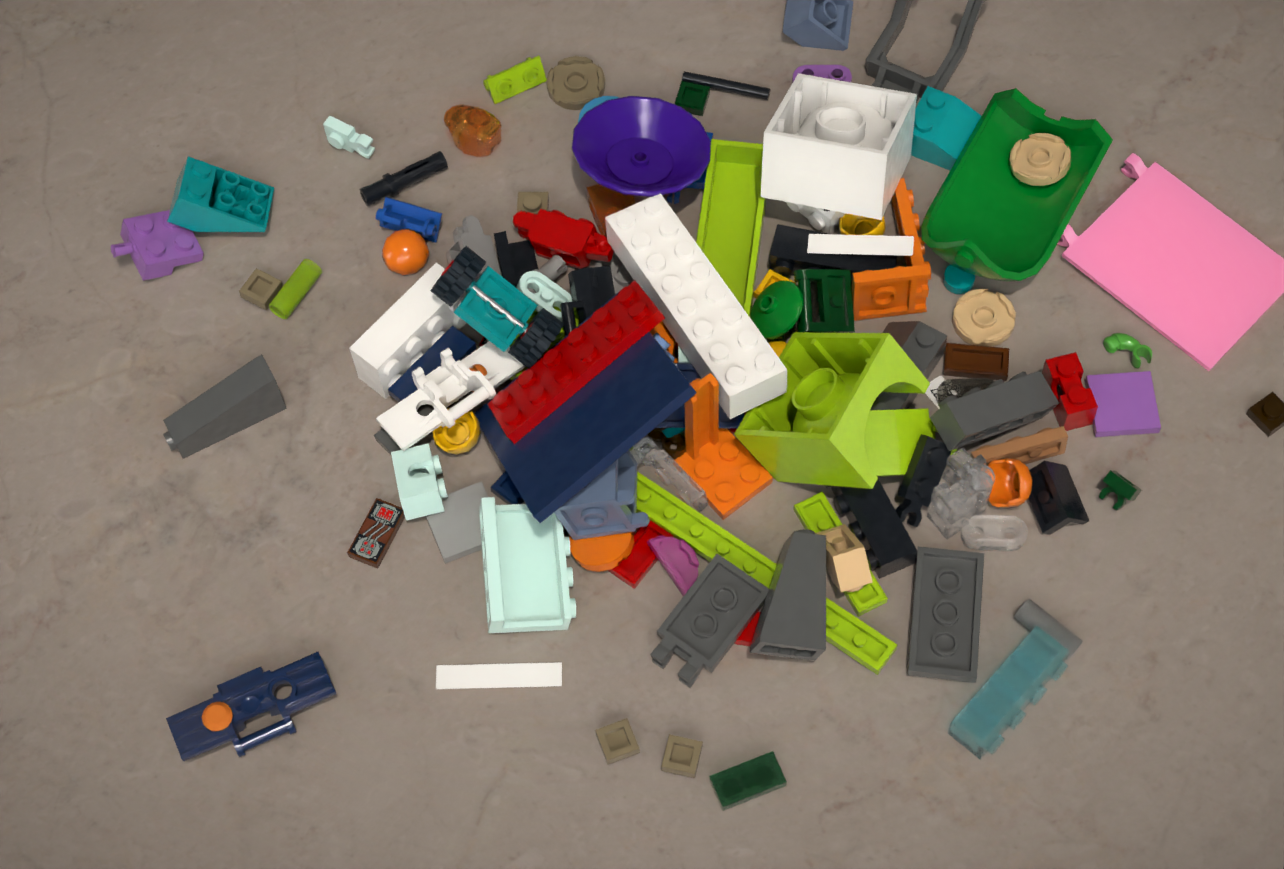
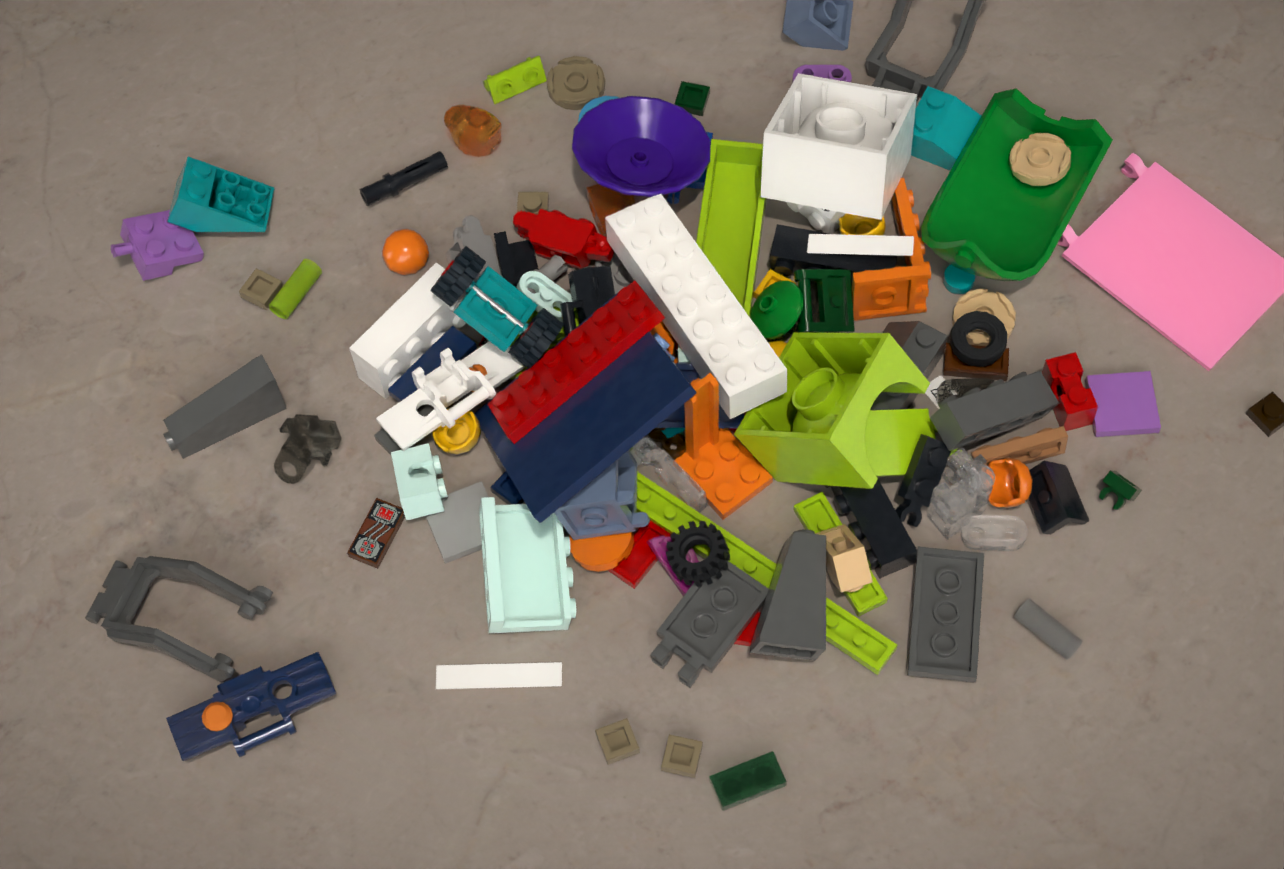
light aqua plate [323,116,375,158] -> none
blue hinge [376,197,442,243] -> none
black bar [682,71,771,100] -> none
clear light blue brick [948,626,1069,760] -> none
bright green arm [1103,333,1152,368] -> none
none -> dark grey piece [85,556,273,682]
none -> clear smoke piece [274,414,341,484]
none -> black tyre [666,521,730,587]
none -> black tyre [950,311,1007,367]

